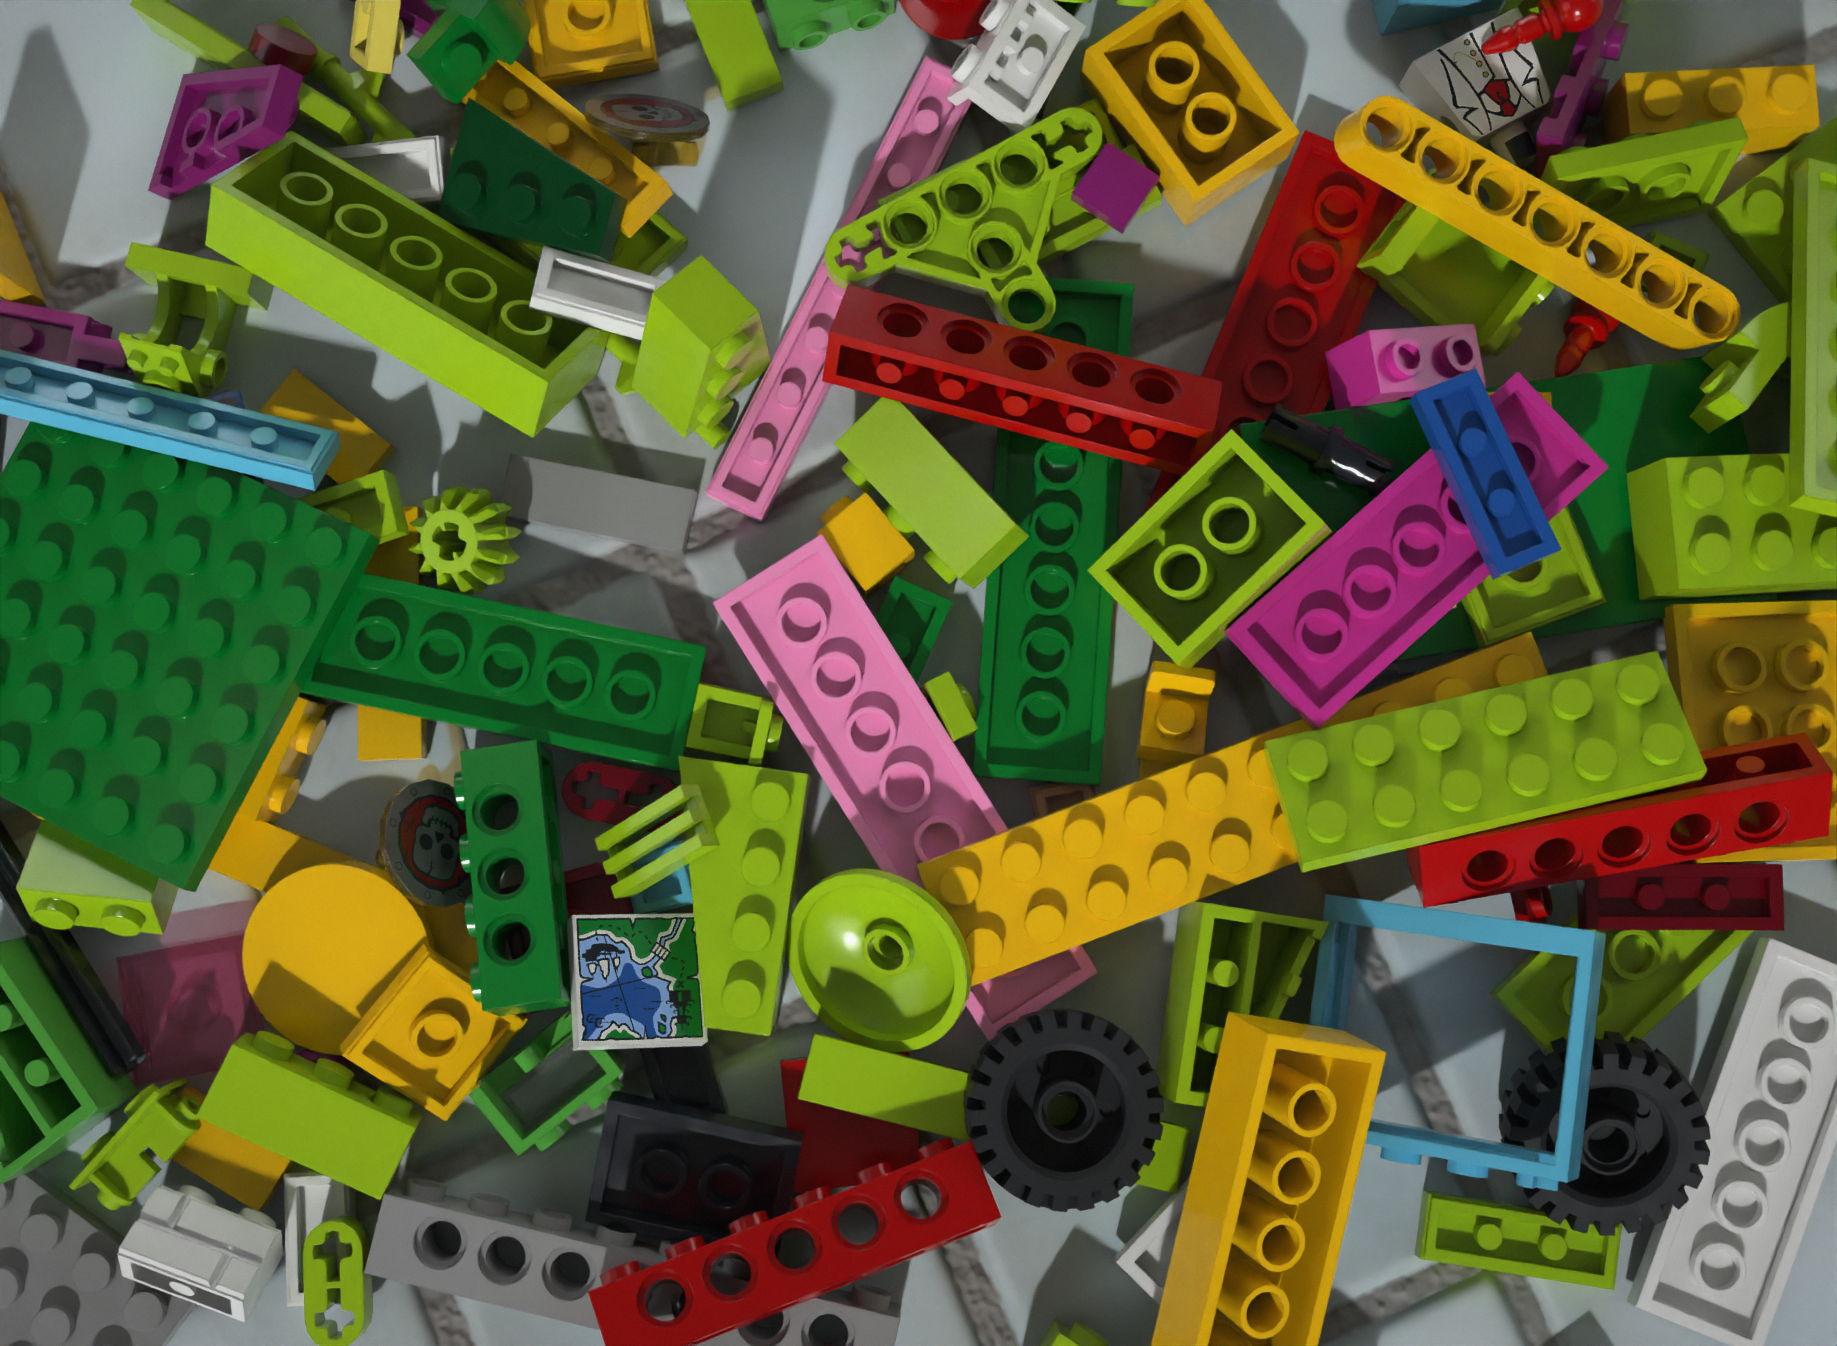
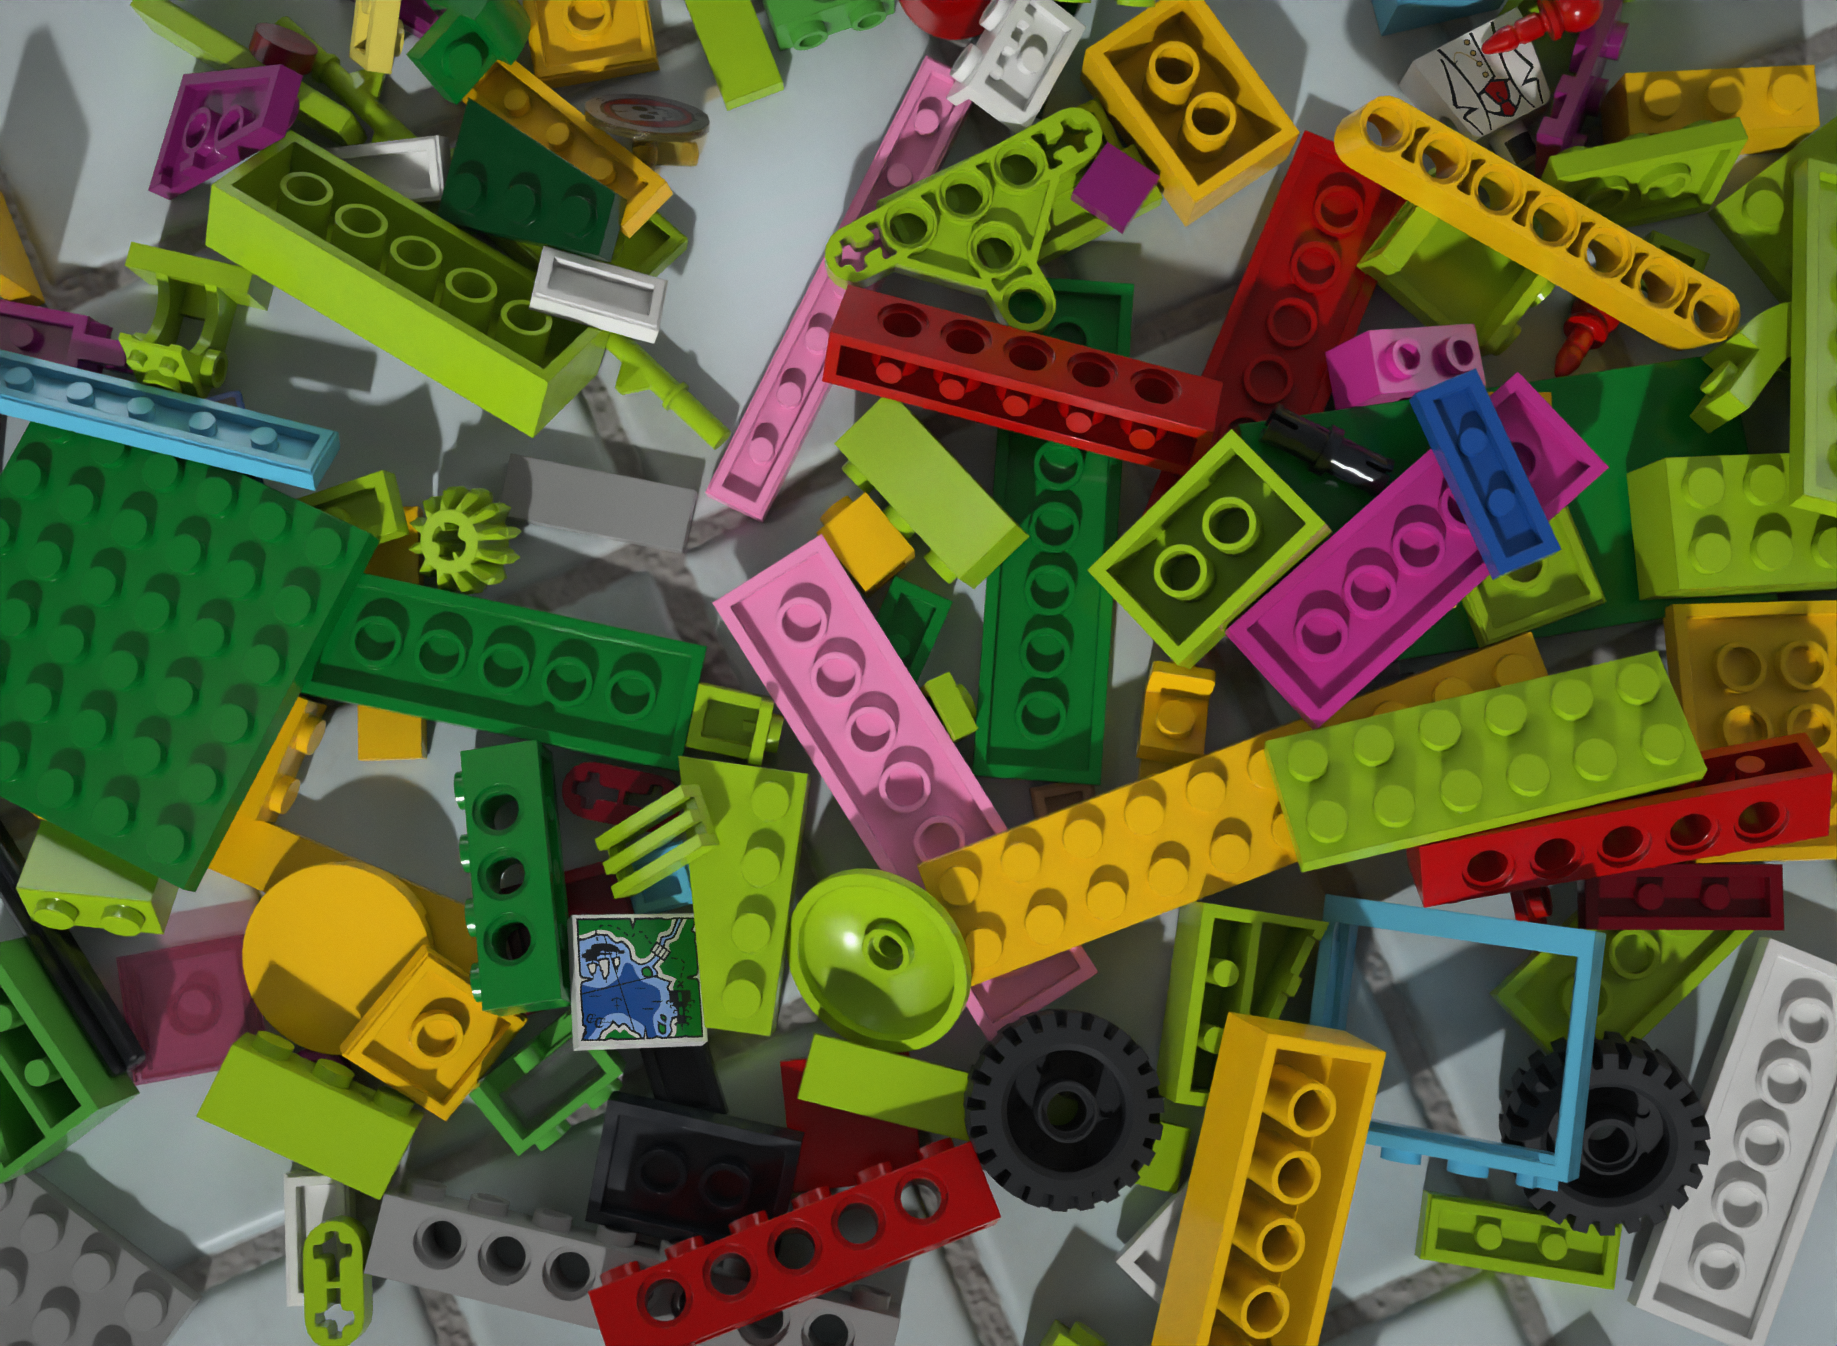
lime hinge [69,1077,201,1210] -> none
white brick [117,1185,283,1322] -> none
yellow tile [171,1086,294,1212] -> none
yellow tile [259,369,396,484] -> none
shield [375,779,472,909] -> none
lime wedge [631,255,771,439] -> none

